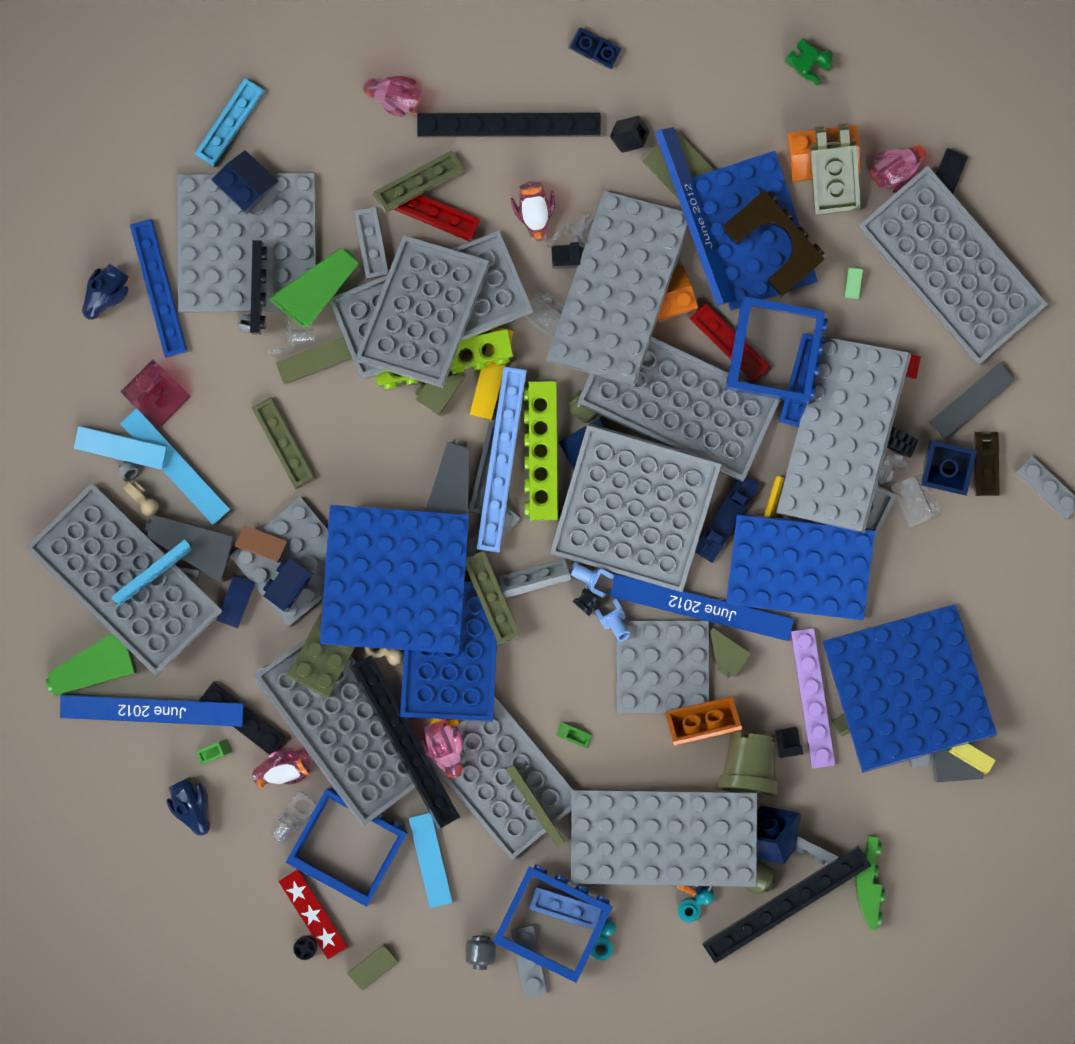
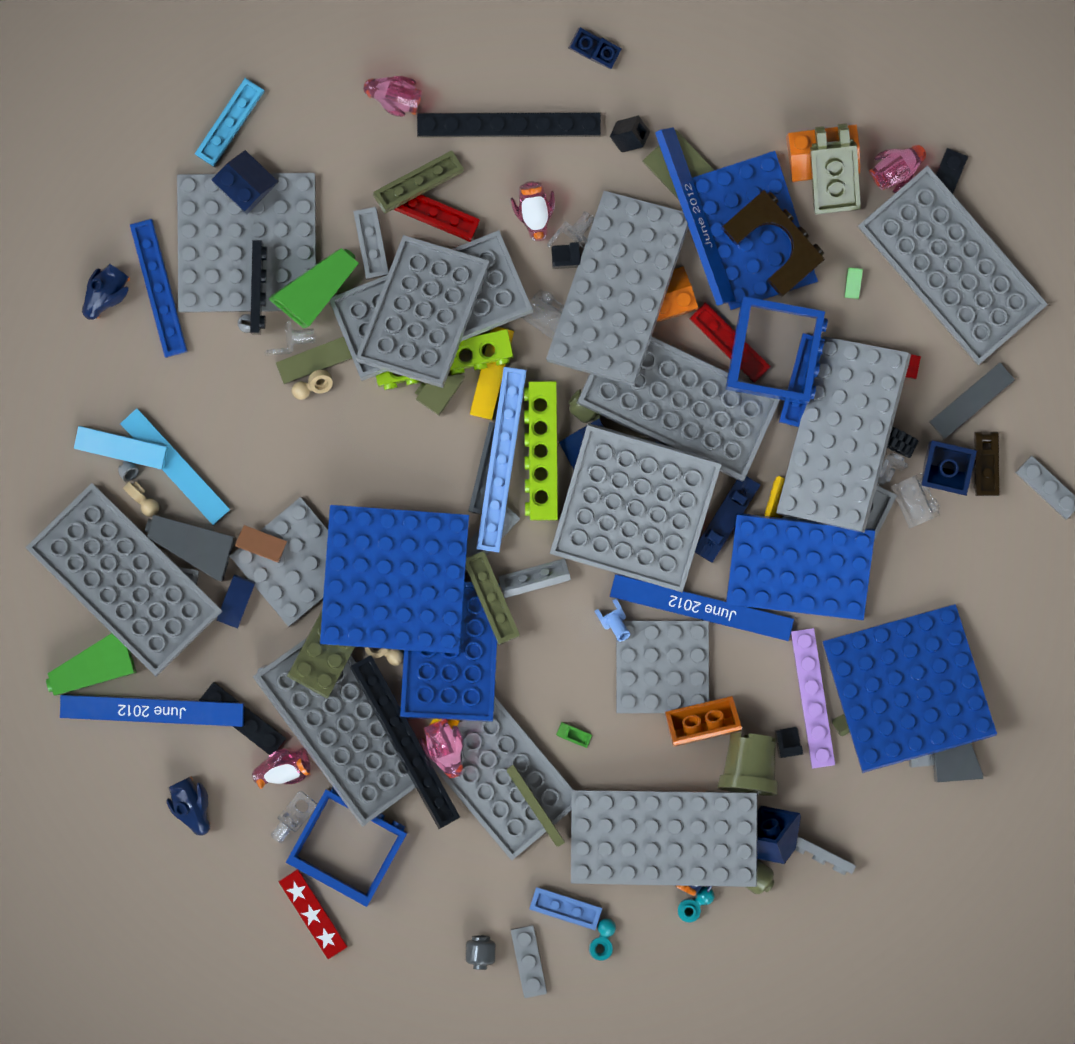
medium azure tile [111,539,192,606] -> none
clear pink slope [120,359,191,429] -> none
bright green piece [196,739,232,765] -> none
olive tile [252,397,315,489] -> none
dark blue slope [263,558,314,612] -> none
black wheel [293,935,317,960] -> none
olive slope [347,944,398,990] -> none
medium azure tile [409,813,453,908] -> none
dark grey slope [425,440,470,515] -> none
blue window [493,864,613,983] -> none
light blue piece [569,562,615,598] -> none
black wheel [572,588,601,616] -> none
black plate [702,845,871,964] -> none
olive slope [709,628,751,678] -> none
green animal [785,38,834,86] -> none
bright green slope [855,835,885,931] -> none
light yellow piece [949,744,996,774] -> none
none -> tan plate [292,370,333,400]

